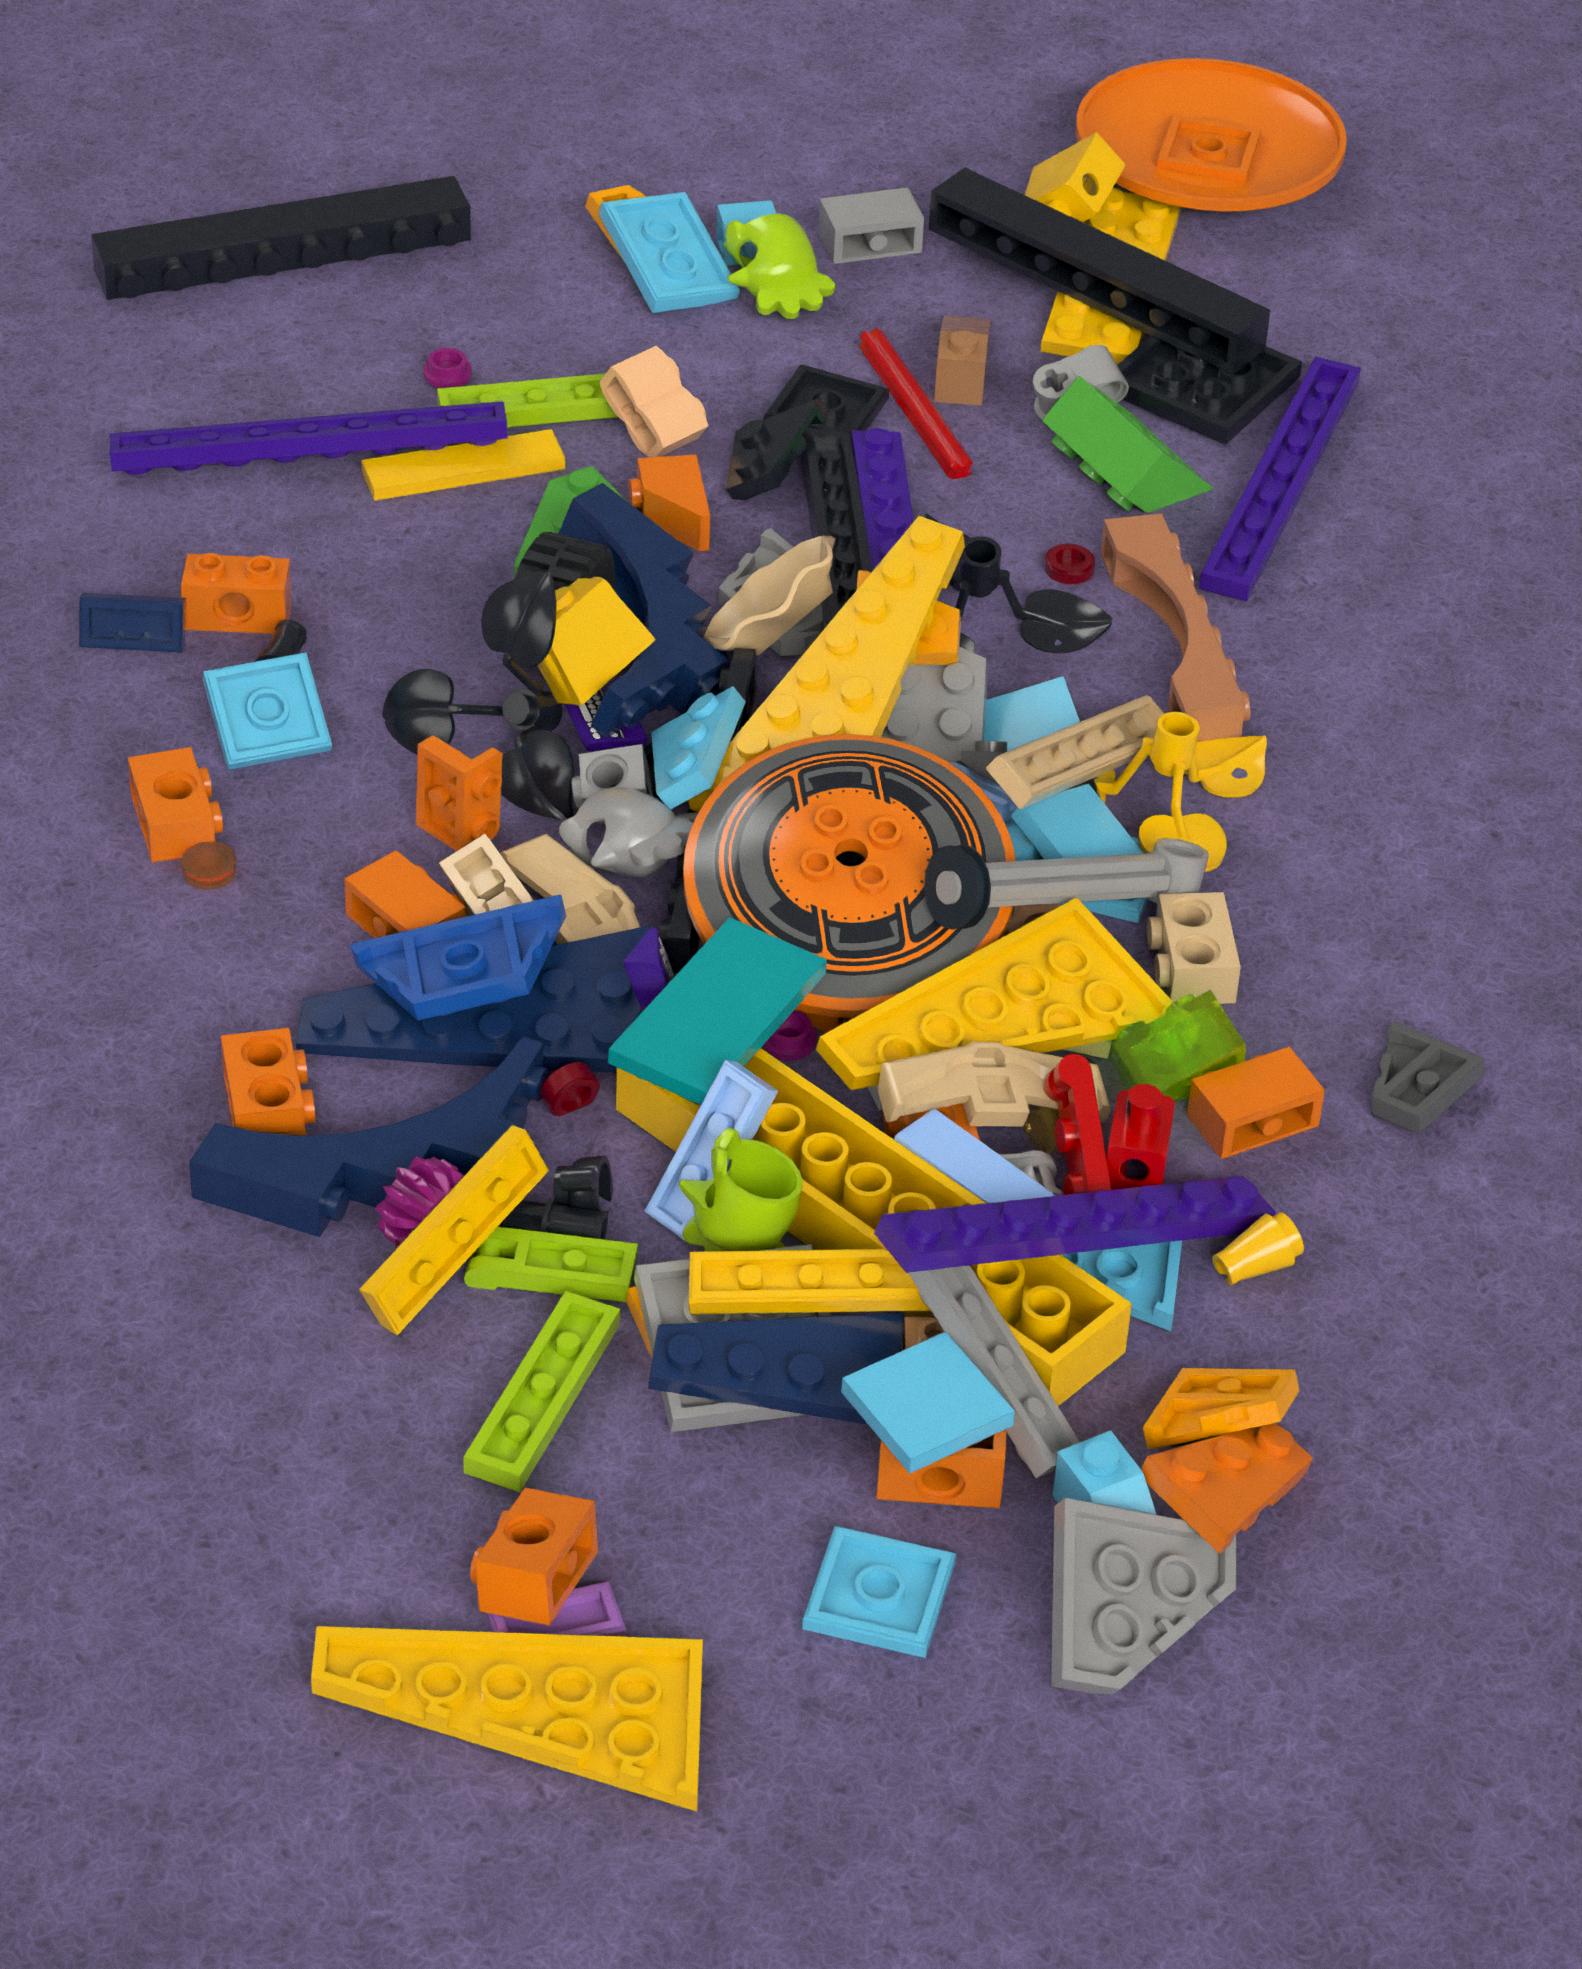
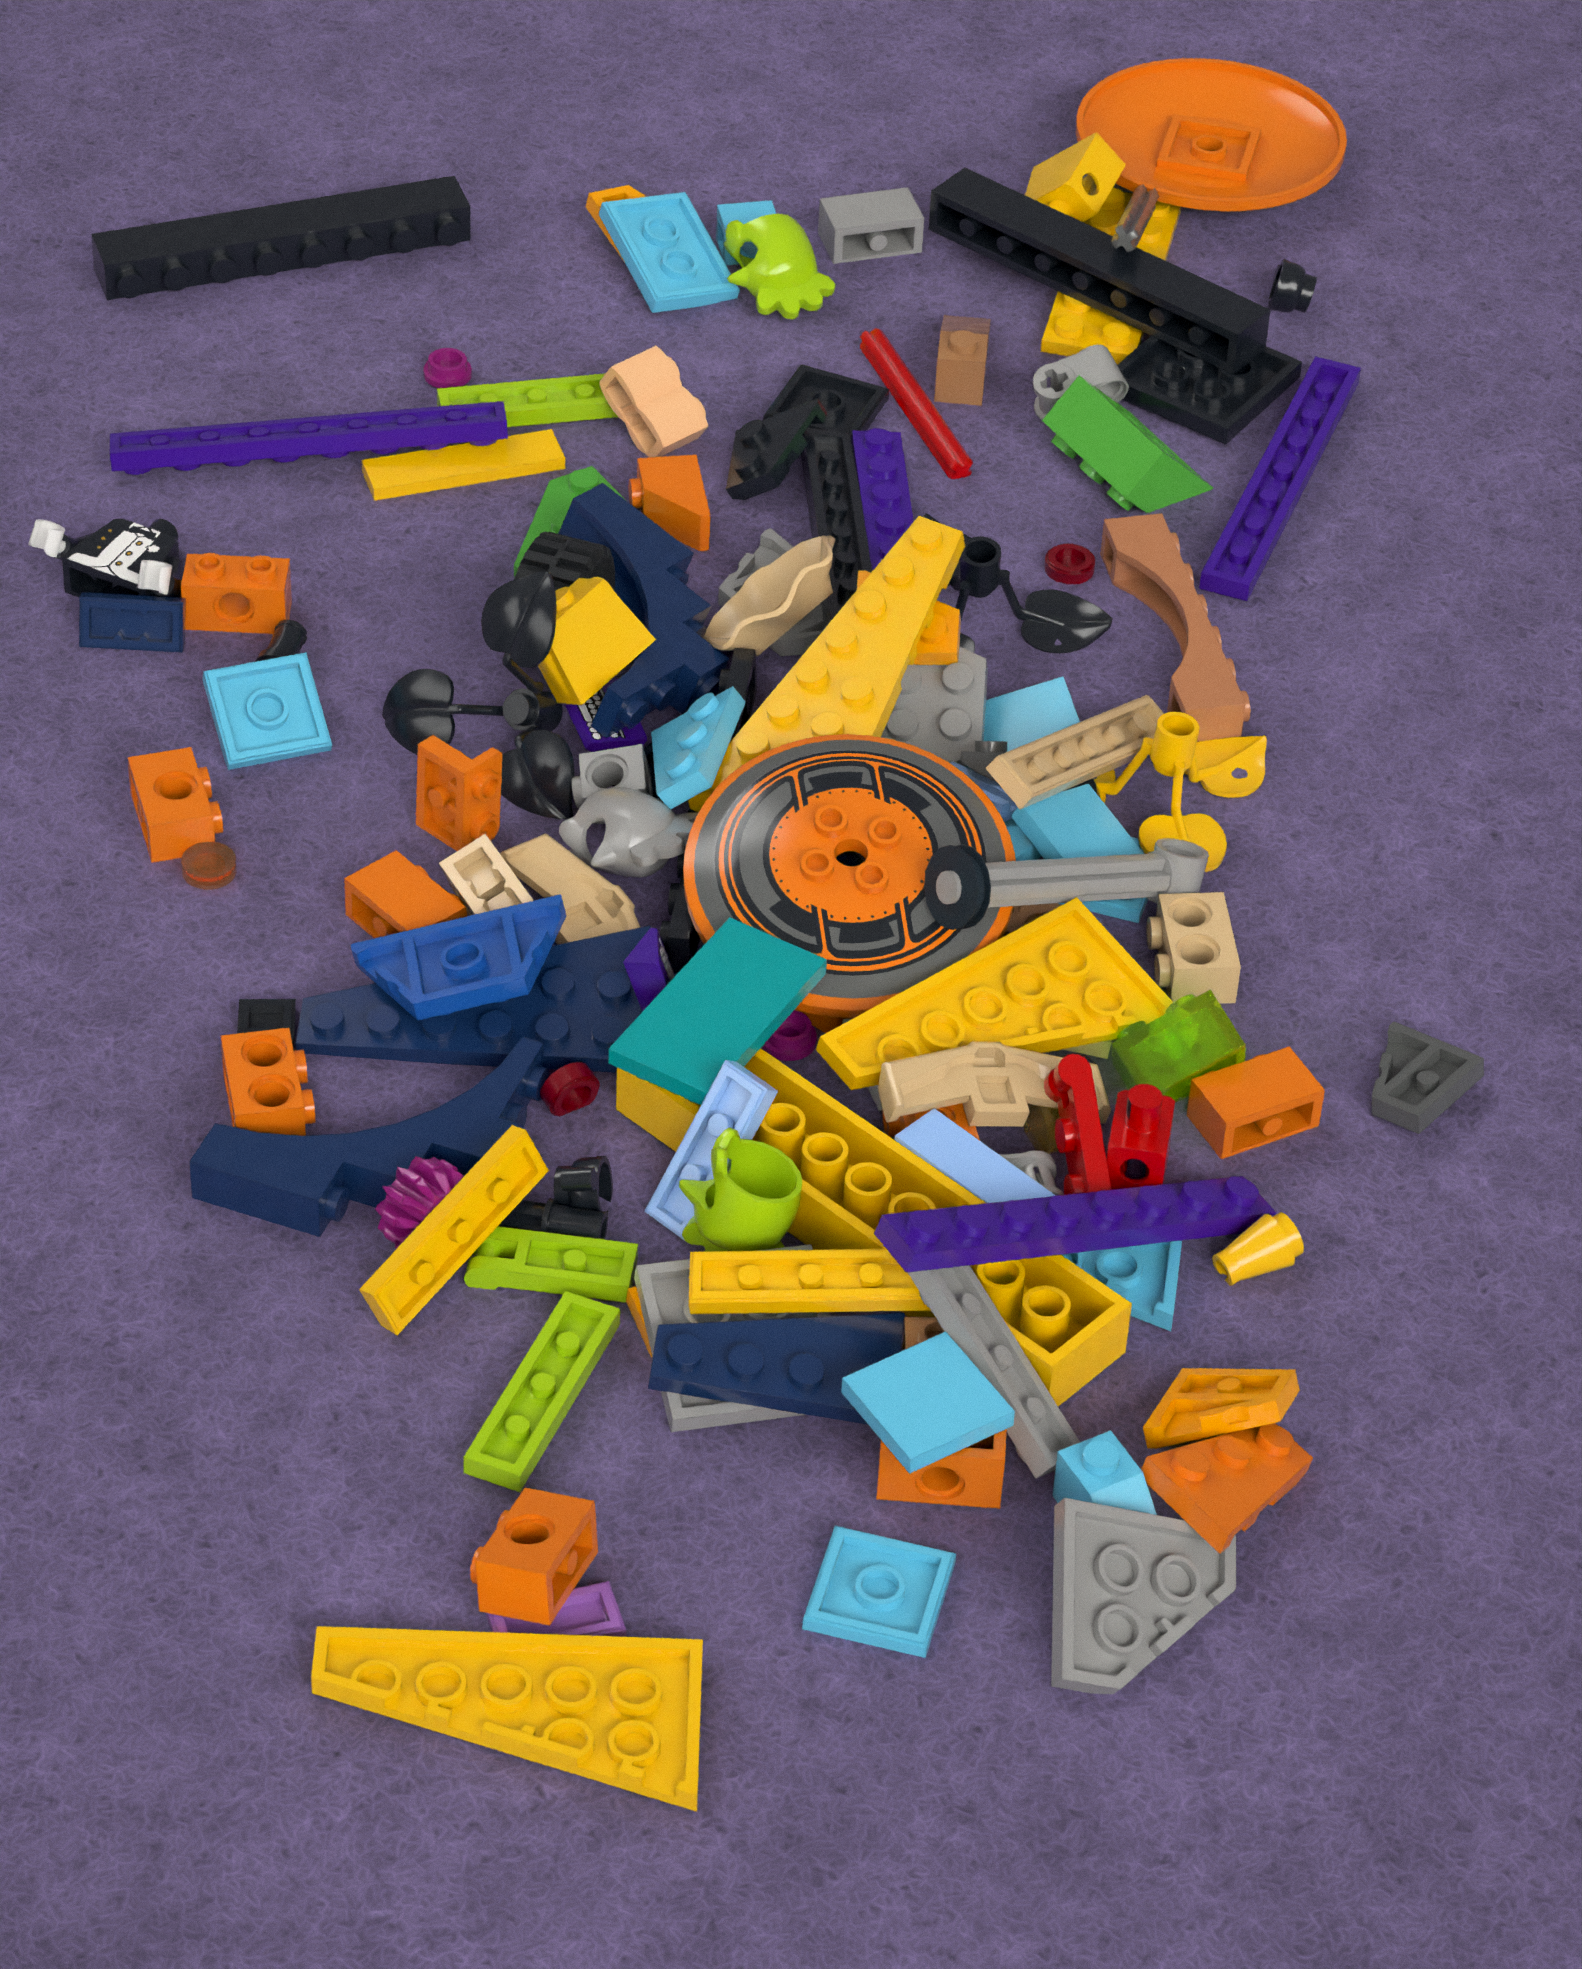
none -> torso [29,518,185,598]
none -> black tile [237,999,296,1048]
none -> dark grey axle [1111,184,1159,253]
none -> black piece [1267,258,1317,313]

